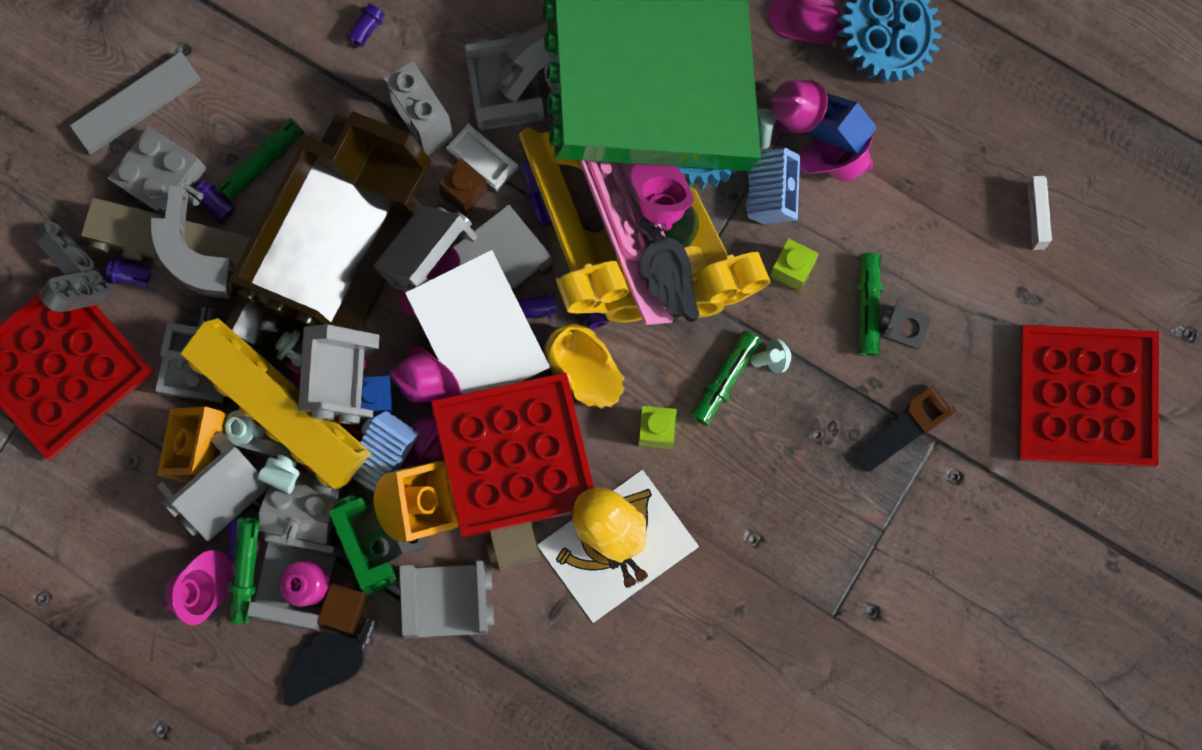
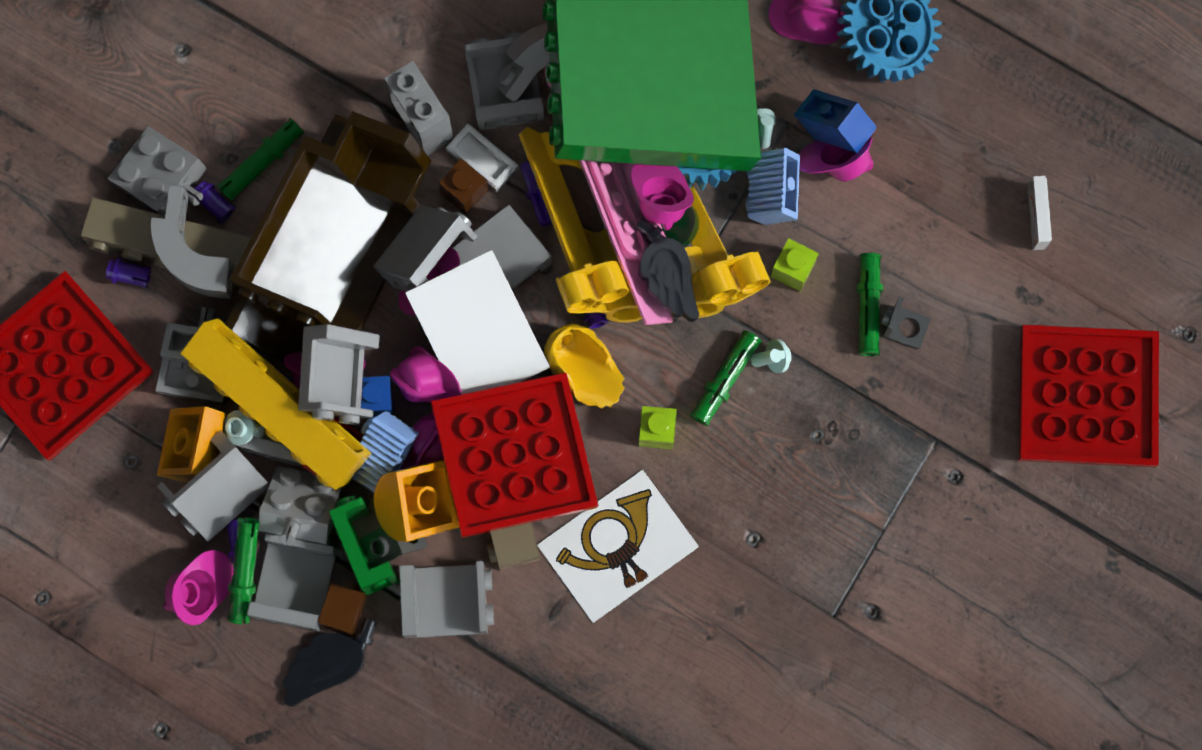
dark grey beam [35,221,113,312] -> none
light grey tile [70,52,201,155] -> none
light aqua plate [258,454,300,494] -> none
light aqua plate [275,329,303,366] -> none
dark pink head [279,561,331,607] -> none
dark purple pin [345,3,385,48] -> none
dark purple pin [517,292,557,319] -> none
yellow hair [572,487,647,563] -> none
dark pink piece [769,80,828,133] -> none
black piece [854,385,957,472] -> none

